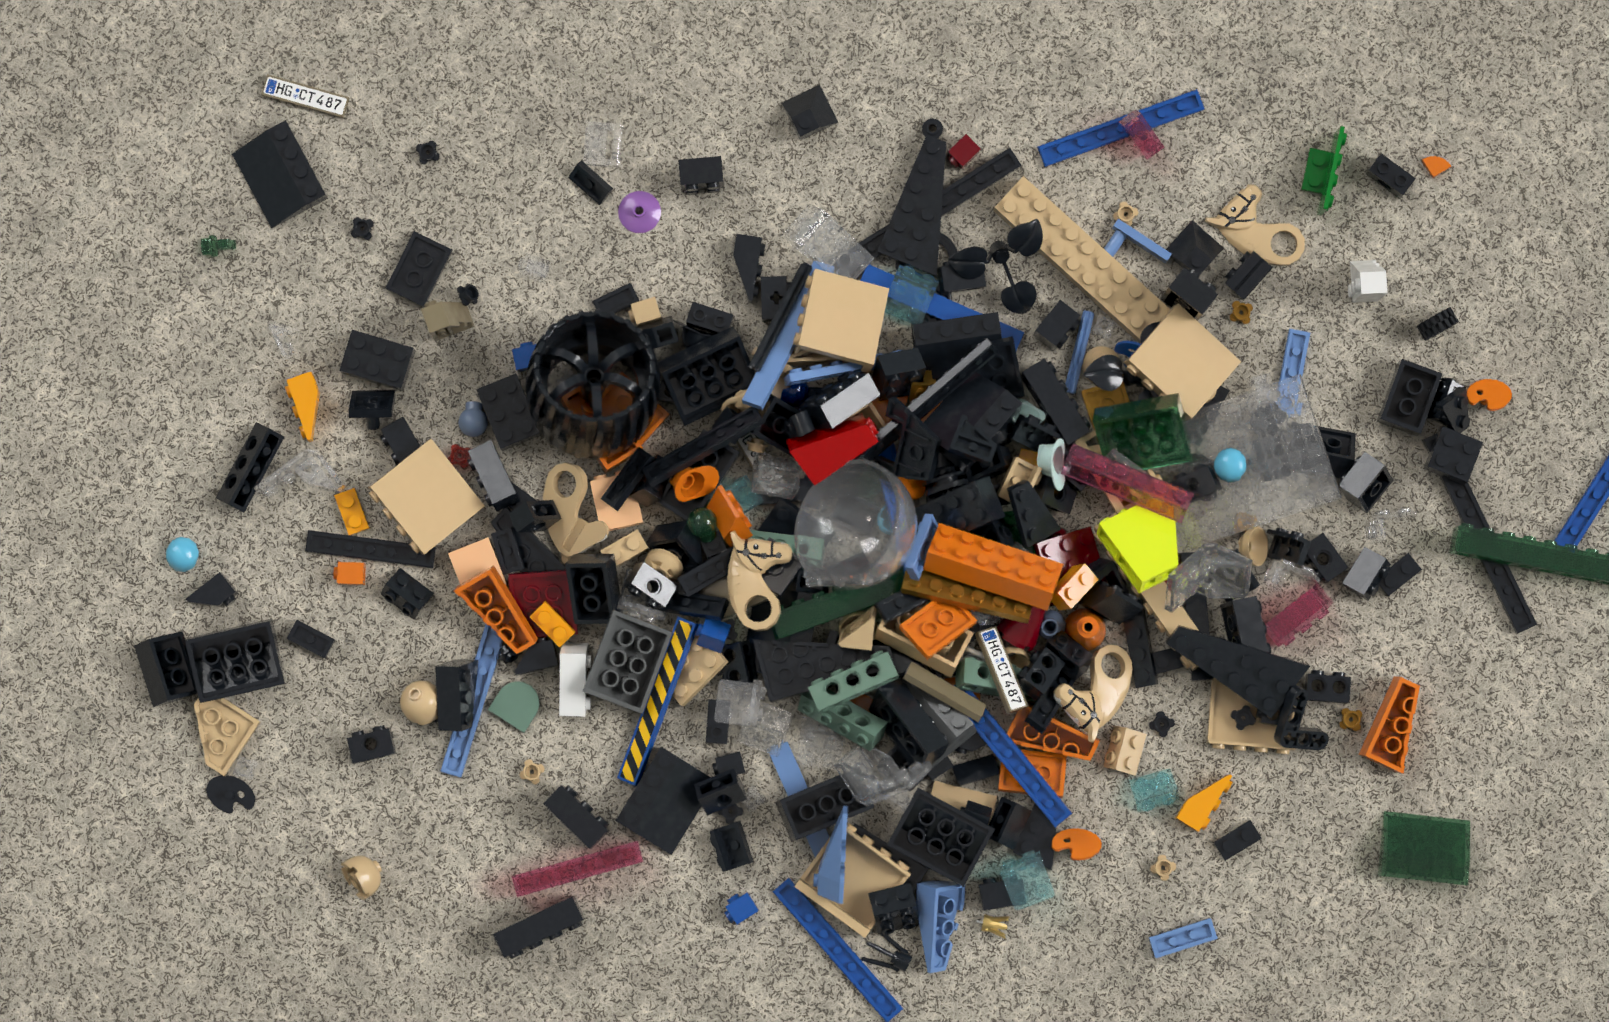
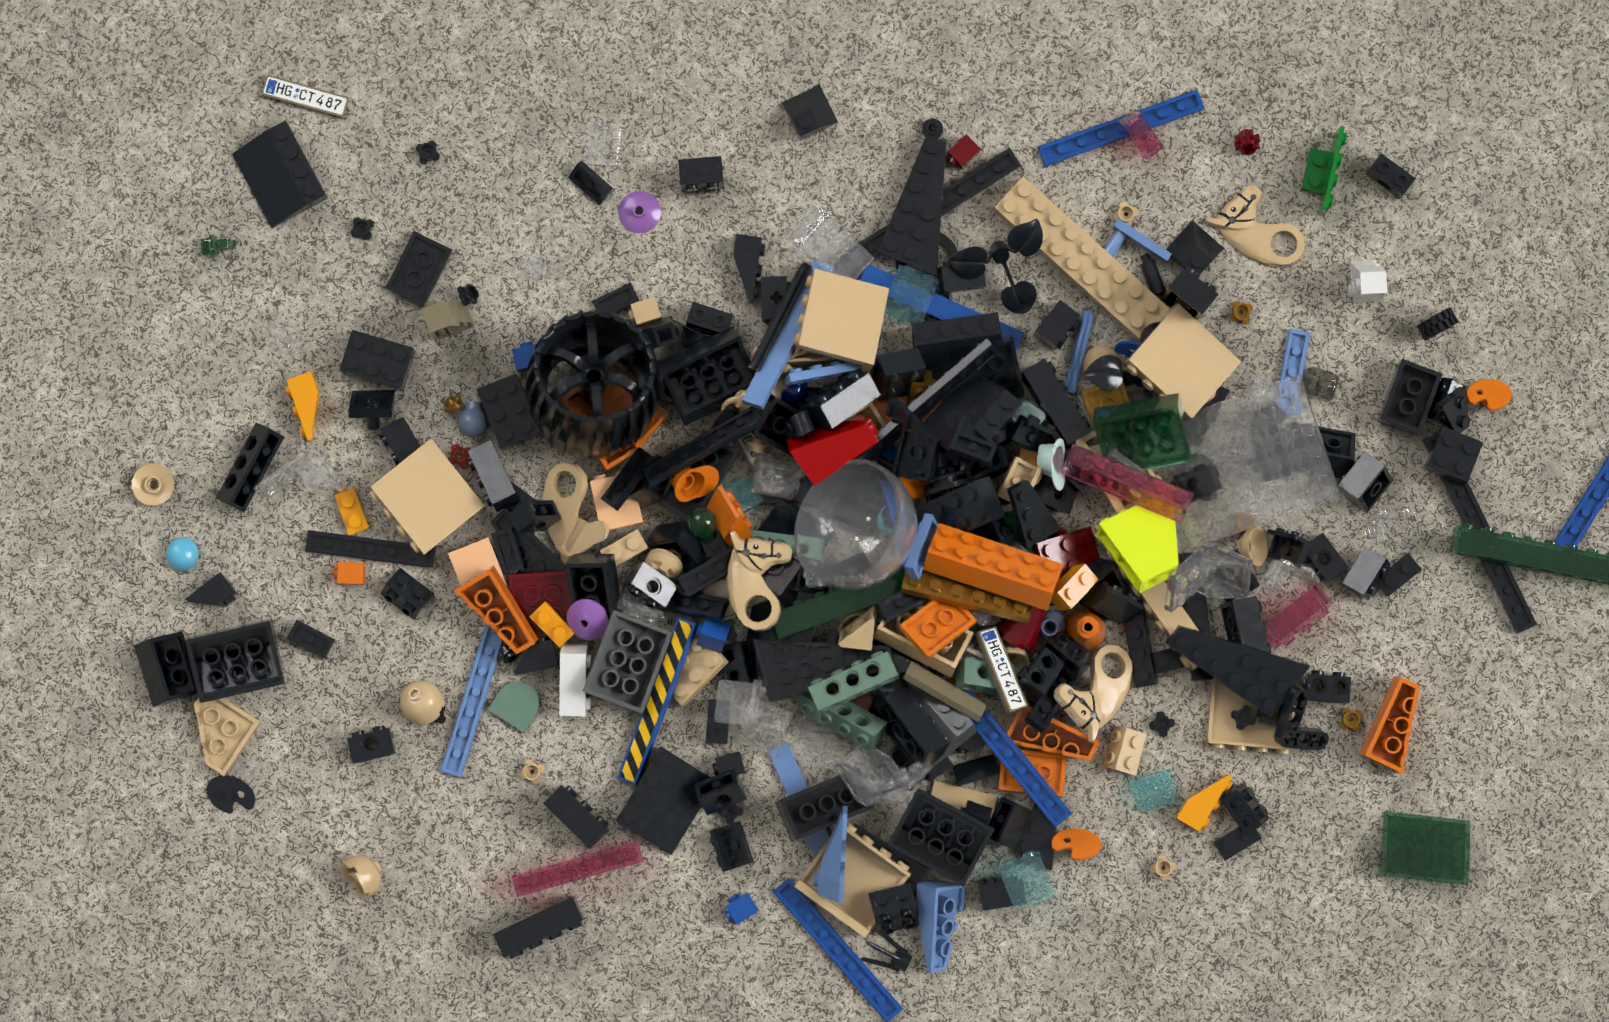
black wedge [435,659,478,731] -> none
pearl gold piece [976,914,1010,939] -> none
medium blue plate [1148,918,1218,958] -> none
medium azure hair [1214,448,1247,483] -> none
black brick [1225,251,1273,300] -> none
orange tile [1421,156,1451,178] -> none
none -> tan dish [132,463,175,506]
none -> pearl gold plate [443,394,463,414]
none -> medium lavender dish [567,599,609,640]
none -> black cylinder [1140,253,1166,296]
none -> black bracket [1221,783,1270,835]
none -> dark red gear [1234,129,1261,155]
none -> clear smoke piece [1300,367,1340,400]

